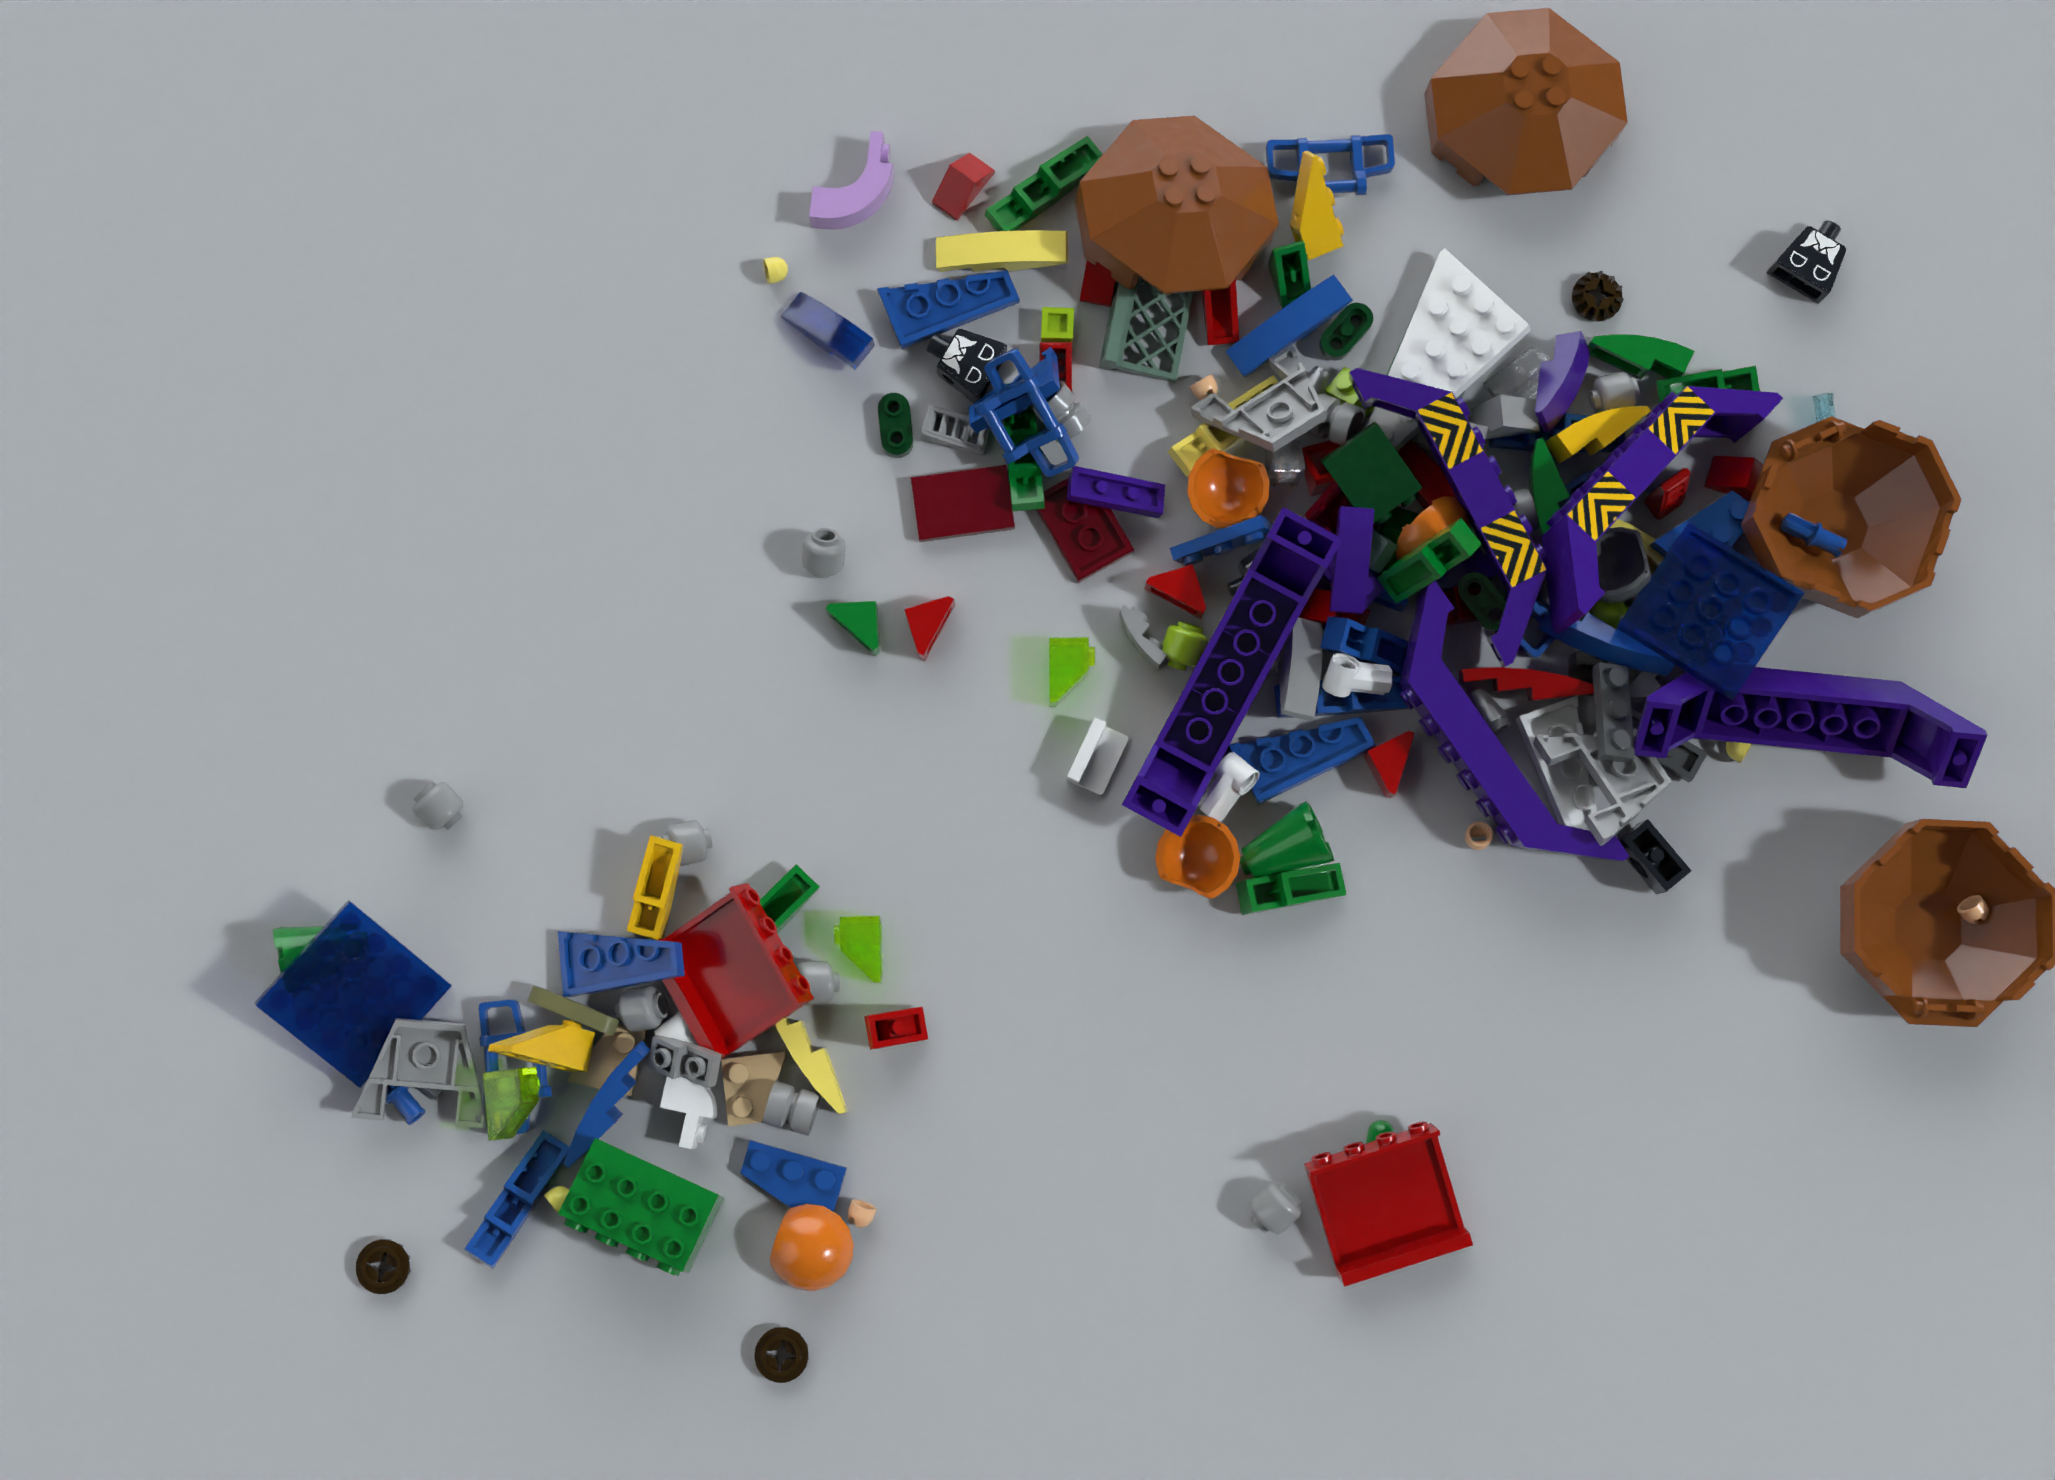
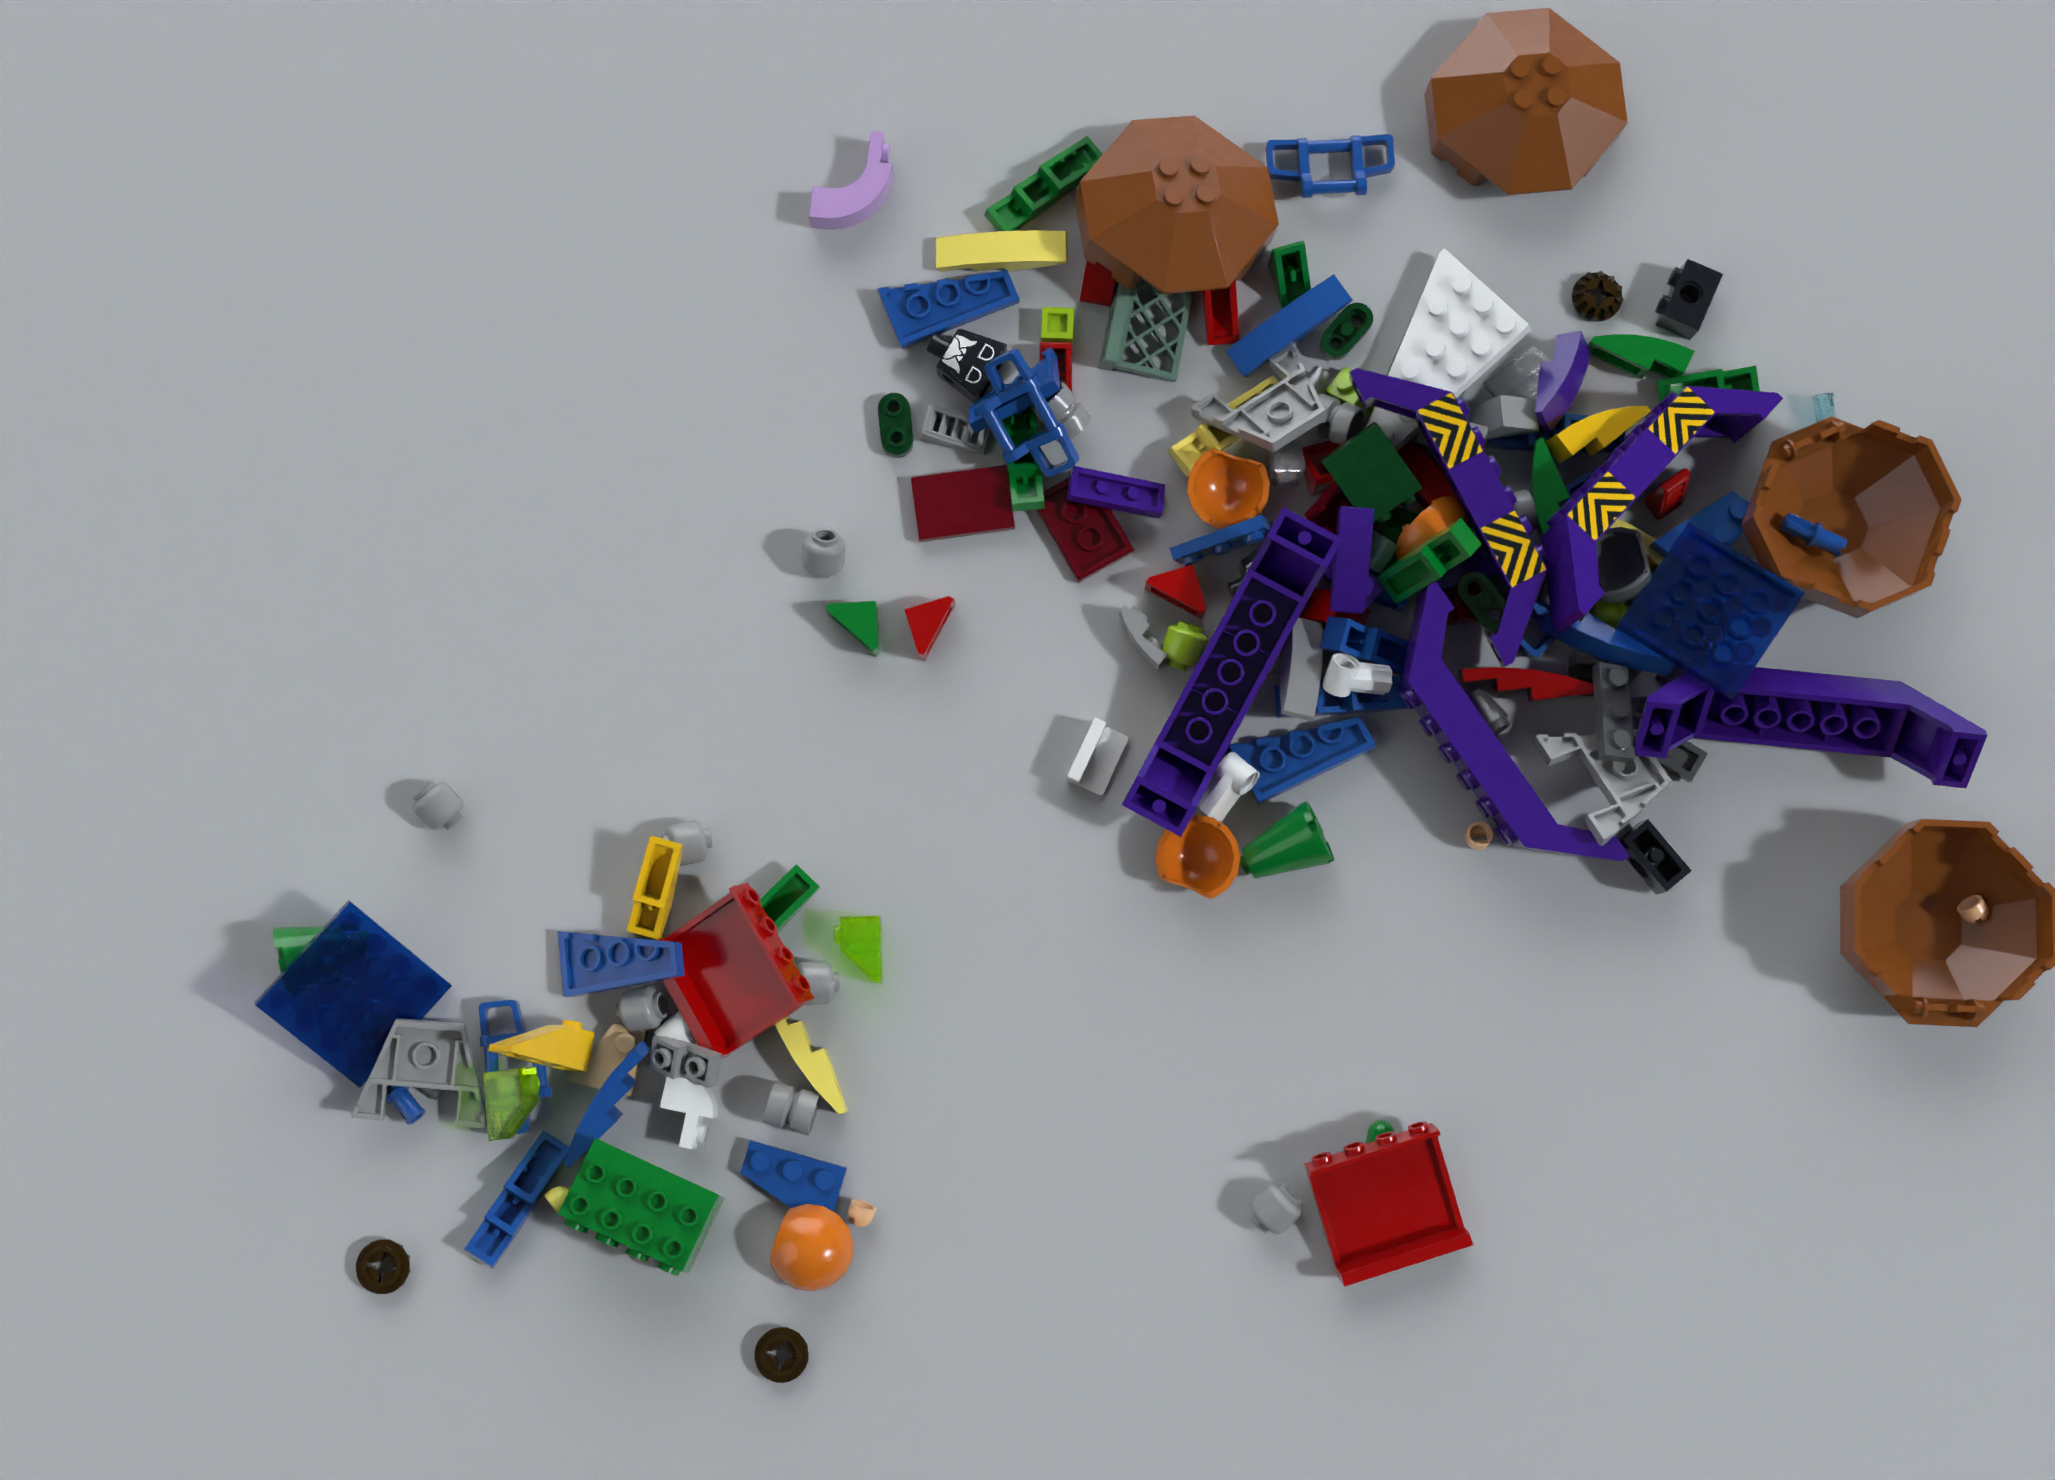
olive beam [527,985,620,1036] -> none
tan wing [721,1051,787,1126] -> none
light yellow hinge [763,257,788,284] -> none
clear blue slope [781,292,875,370] -> none
red slope [864,1007,928,1050] -> none
red slope [932,153,995,221] -> none
clear neon green slope [1049,637,1095,707] -> none
light nougat hinge [1190,374,1218,400] -> none
green slope [1235,863,1347,915] -> none
yellow slope [1290,151,1344,261] -> none
red slope [1363,730,1415,798] -> none
white wing [1515,696,1597,831] -> none
light grey head [1589,371,1640,412] -> none
red slope [1704,456,1763,502] -> none
light yellow hinge [1725,741,1752,763] -> none
torso [1766,220,1846,304] -> none
none -> black brick [1655,259,1723,340]

